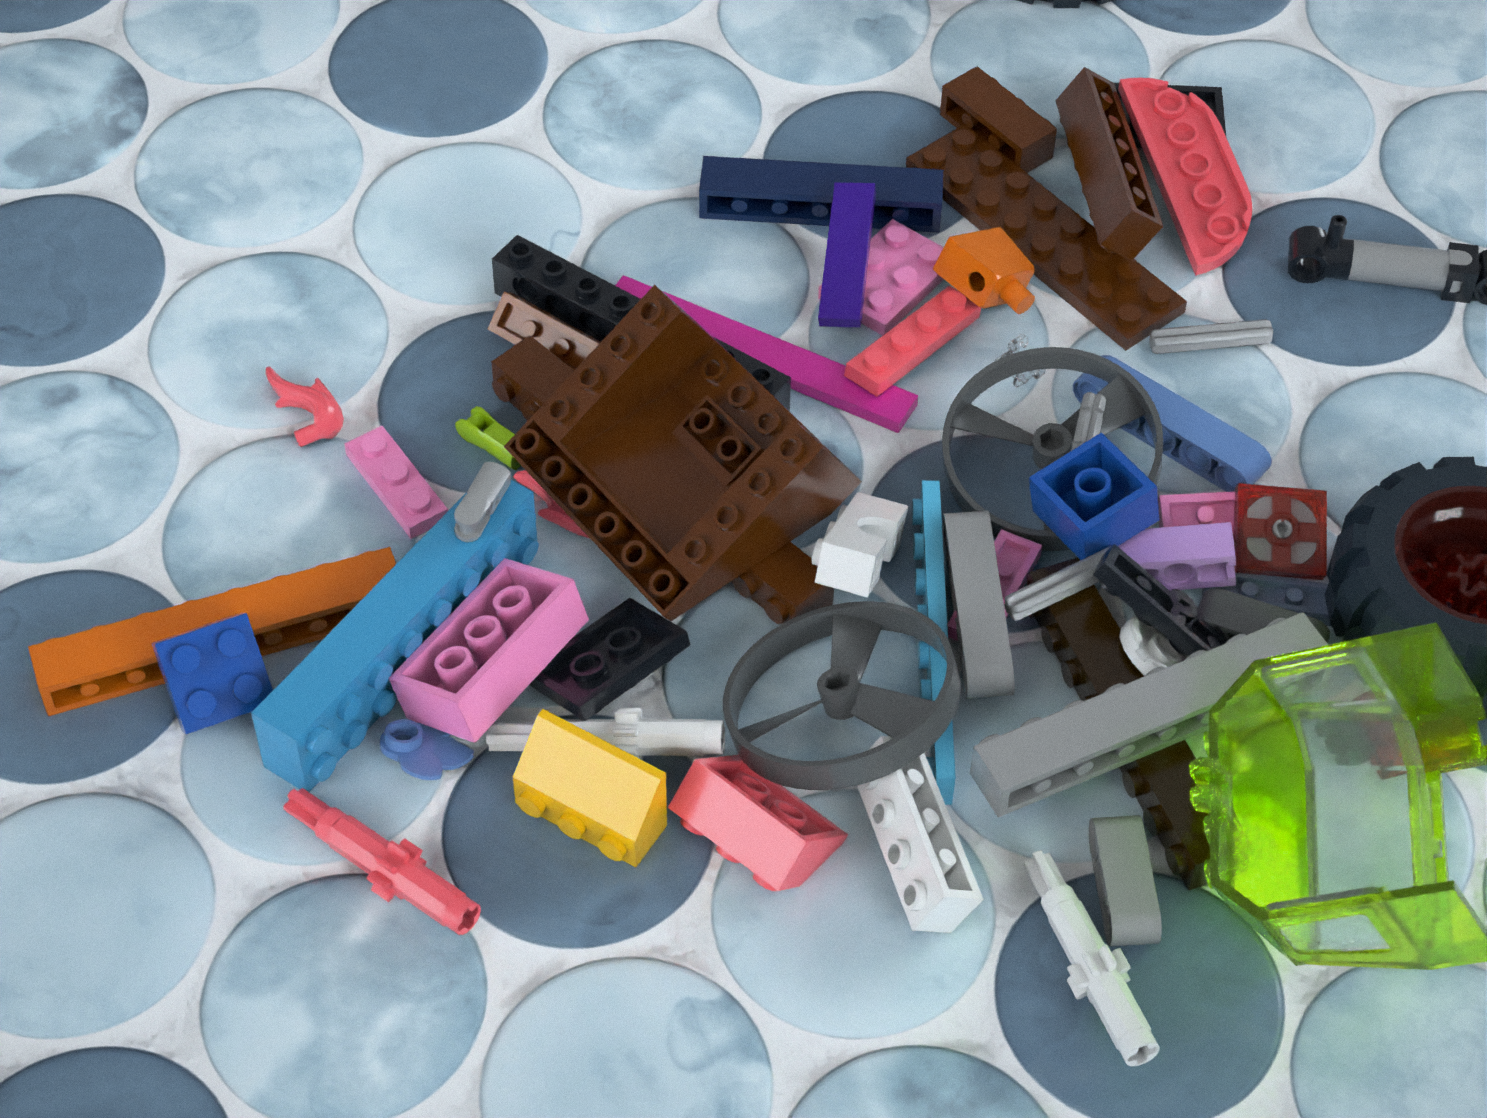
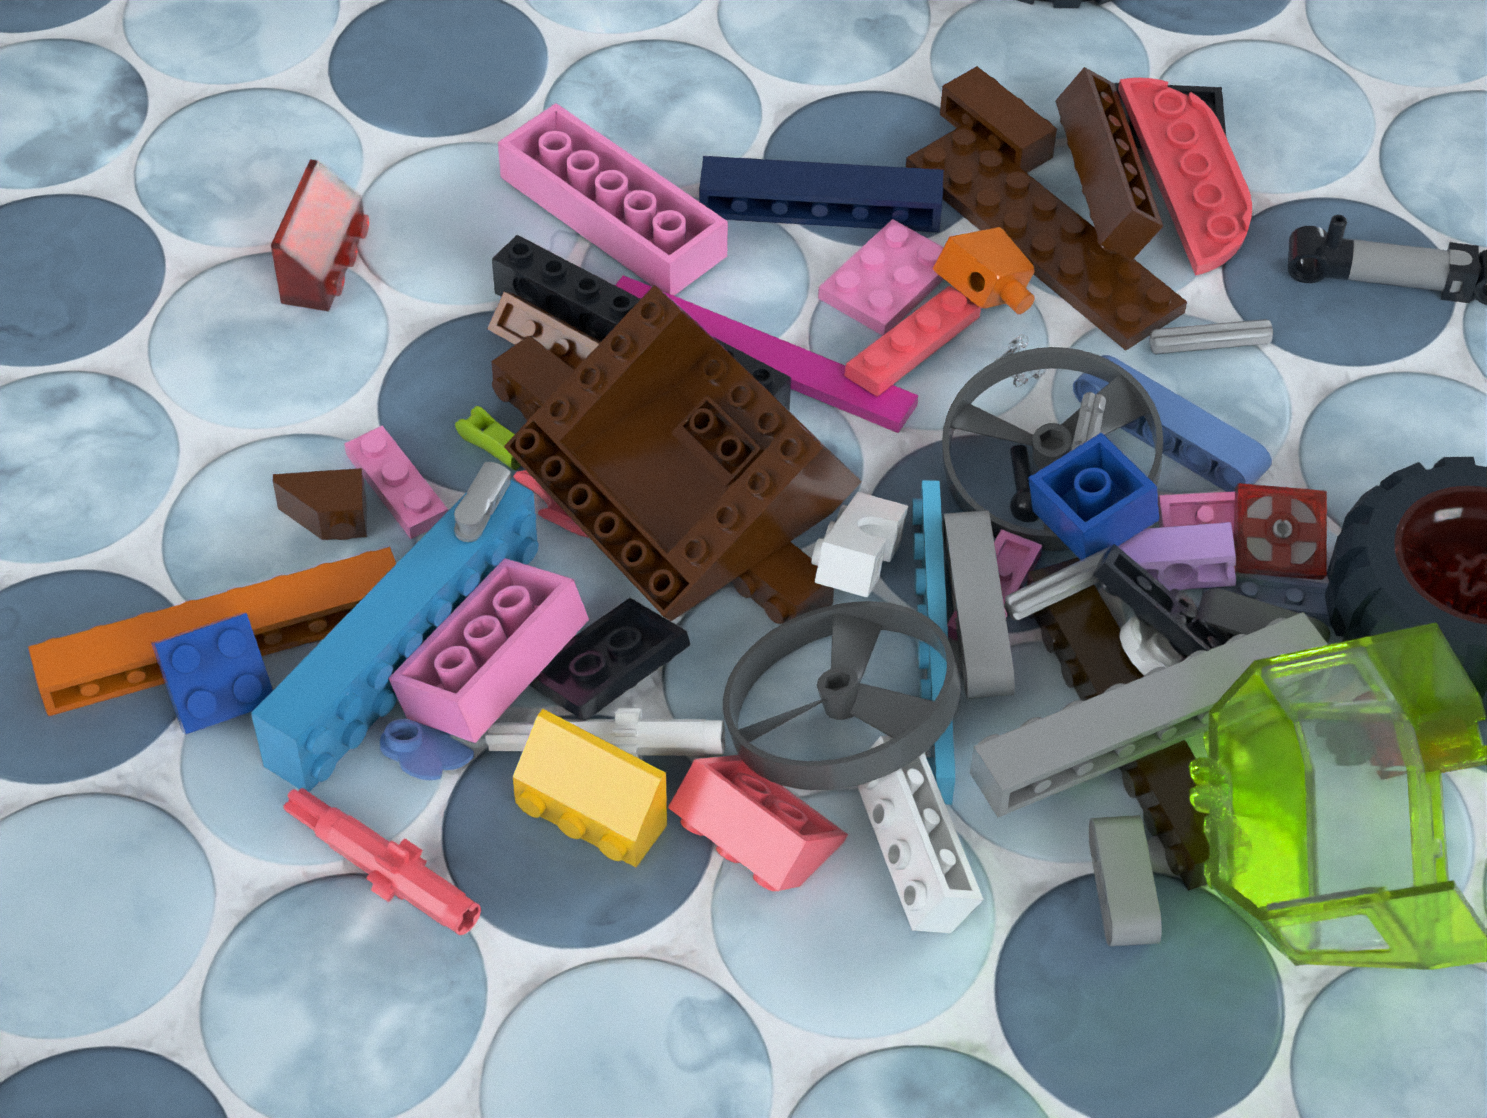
coral piece [266,366,344,447] -> none
dark purple tile [818,182,876,328] -> none
white piece [1024,850,1160,1066] -> none
none -> clear red slope [271,159,369,312]
none -> reddish brown slope [272,468,367,540]
none -> bright pink brick [498,103,728,296]
none -> black bar [1010,445,1040,522]

